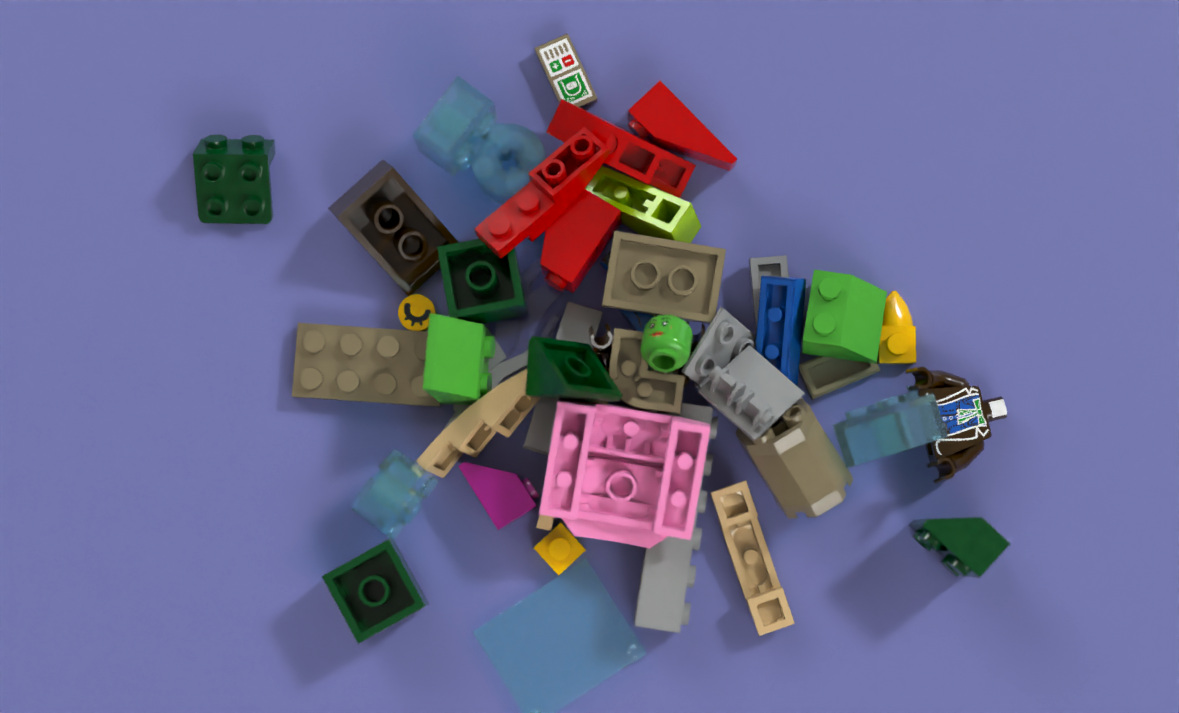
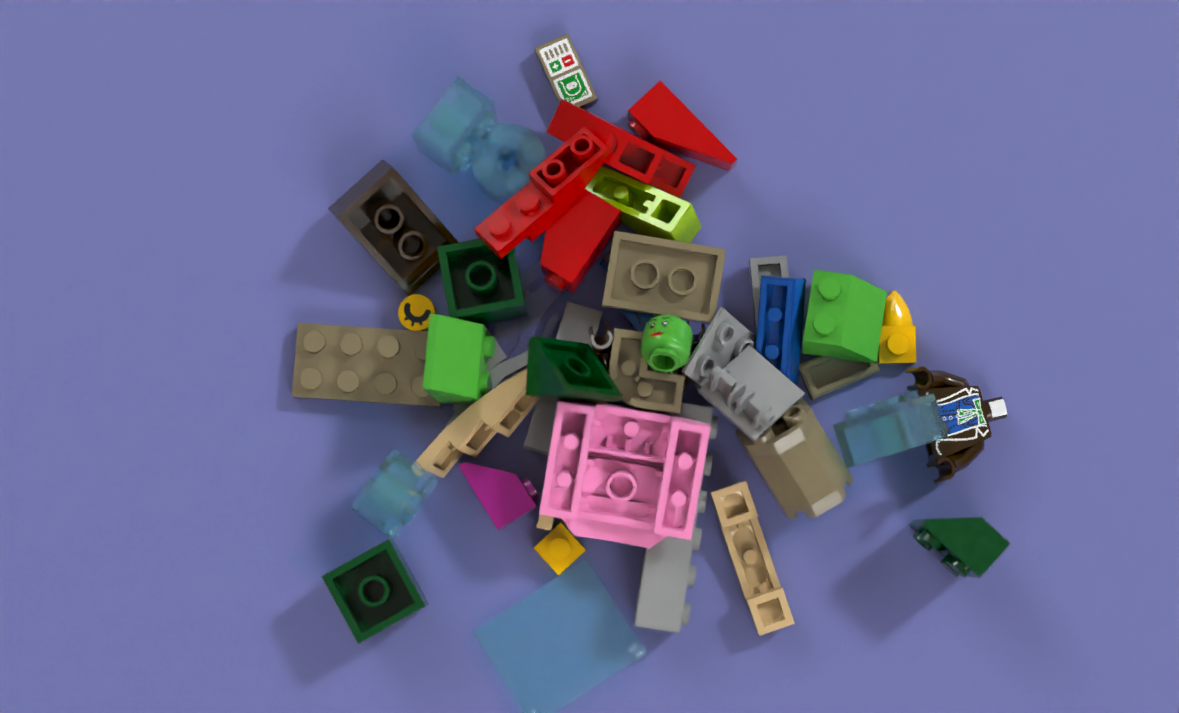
dark green bracket [193,135,275,224] -> none

